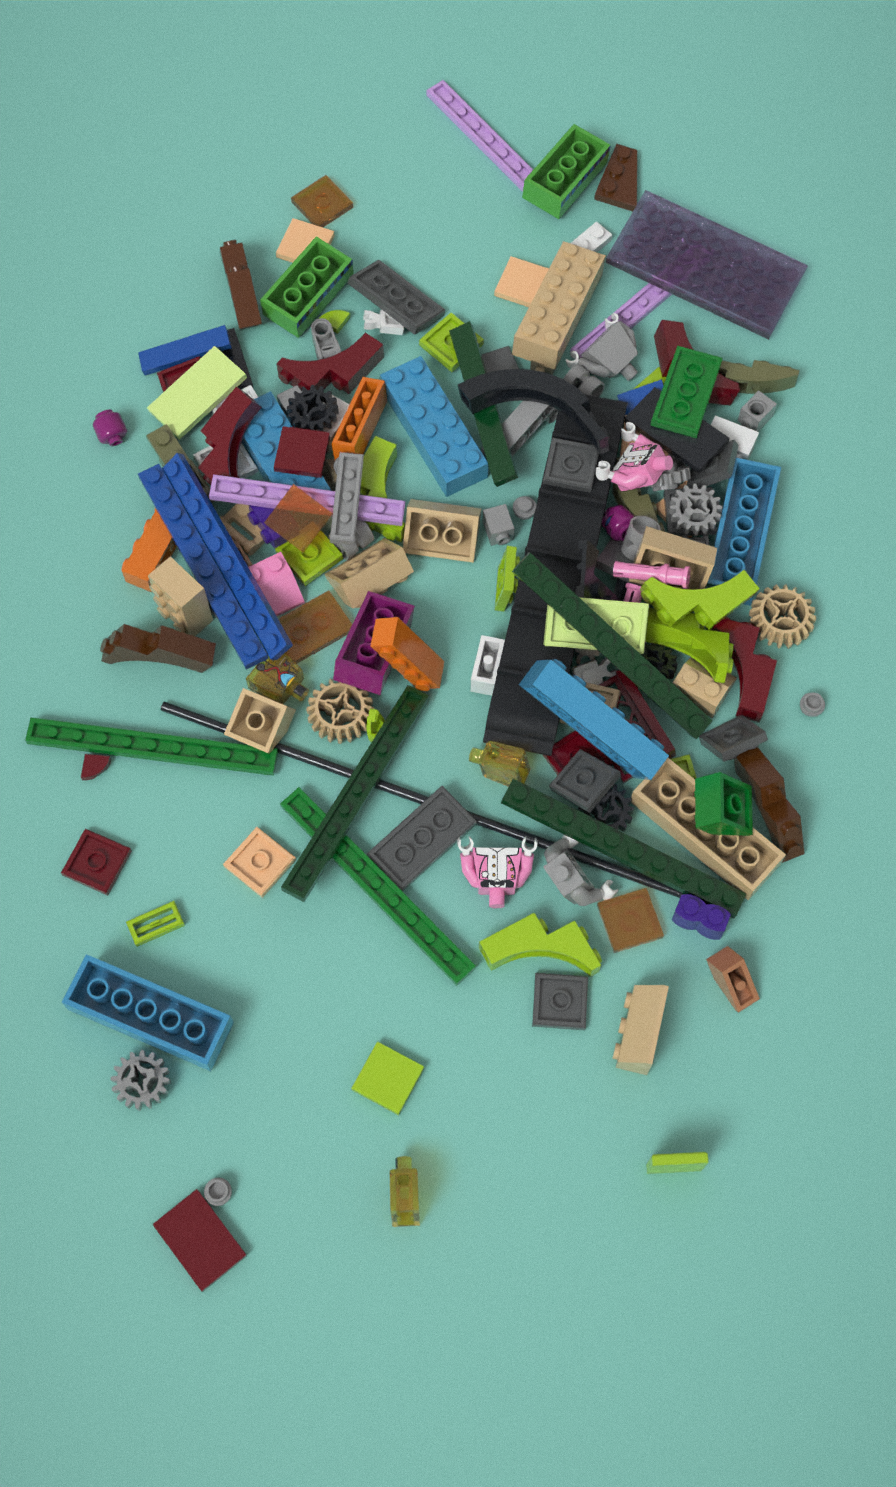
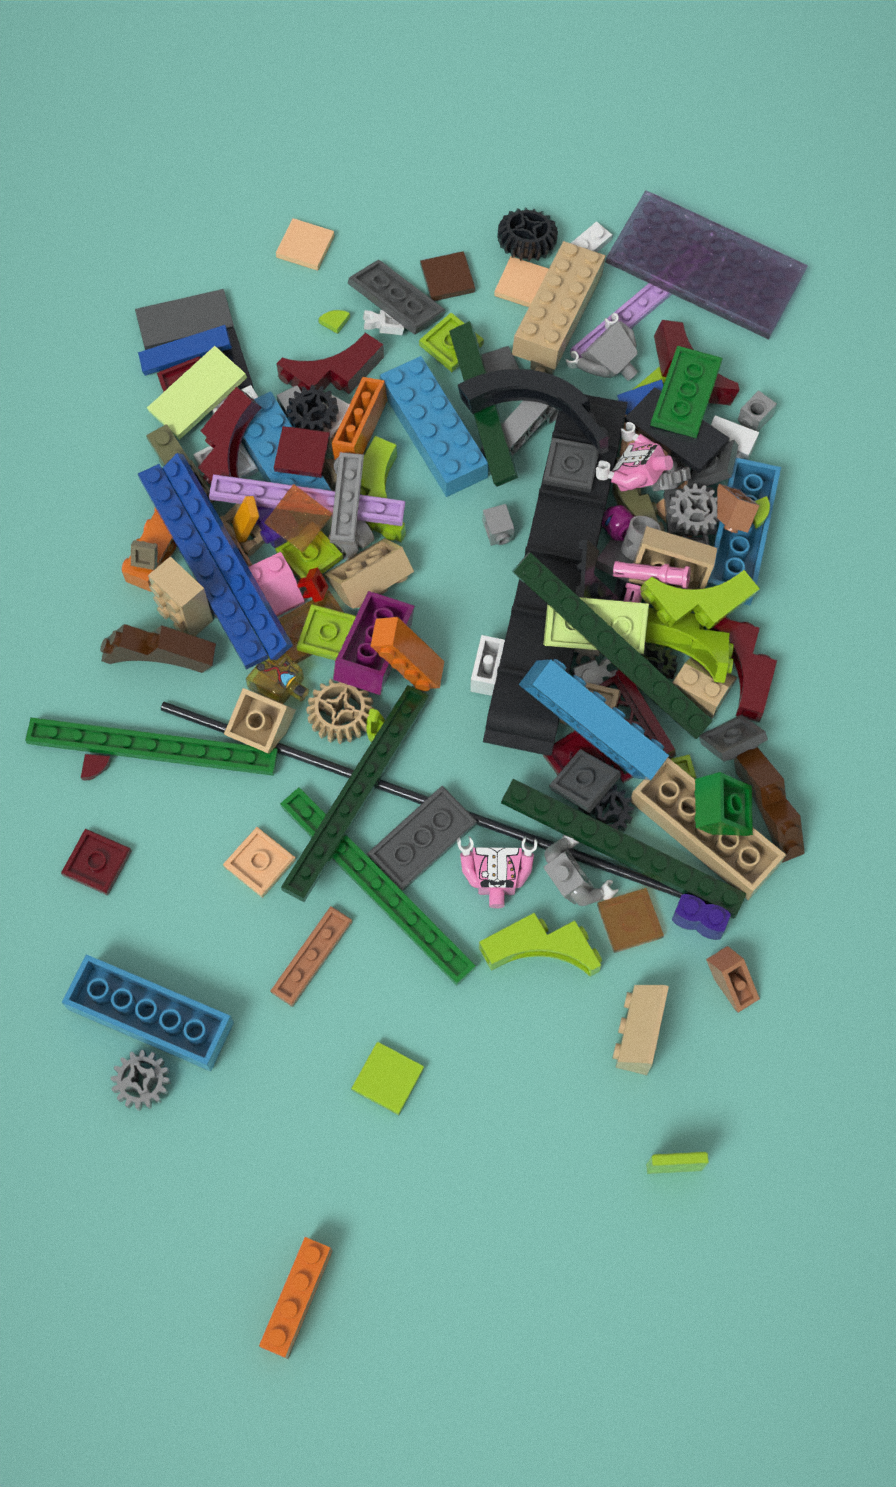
magenta head [93,409,127,447] -> none
lime tile [126,901,185,947] -> none
dark red tile [152,1189,247,1292] -> none
light grey plate [204,1178,232,1206] -> none
reddish brown arch [219,240,262,330] -> none
bright green brick [260,236,354,338] -> none
clear orange tile [291,175,353,227] -> none
light grey piece [311,318,341,360] -> none
clear yellow torso [390,1156,420,1227] -> none
tan slope [403,499,482,563] -> none
lavender tile [426,80,533,192] -> none
clear yellow torso [469,741,531,787] -> none
lime plate [494,546,520,612] -> none
light grey plate [513,496,536,520] -> none
bright green brick [522,124,611,219] -> none
dark grey tile [532,973,588,1030] -> none
light grey wheel [563,364,605,397] -> none
reddish brown wing [594,144,637,212] -> none
olive slope [719,360,800,394] -> none
tan gear [749,584,816,649] -> none
light grey plate [800,693,825,717] -> none
none -> dark tan tile [131,540,158,570]
none -> dark grey tile [135,289,234,350]
none -> light orange tile [232,496,259,543]
none -> orange brick [259,1237,333,1359]
none -> nougat tile [270,906,352,1007]
none -> red tile [297,567,329,603]
none -> lime tile [297,604,356,660]
none -> reddish brown tile [420,251,475,301]
none -> black gear [497,207,558,262]
none -> nougat slope [717,484,759,533]
none -> lime tile [752,496,770,528]

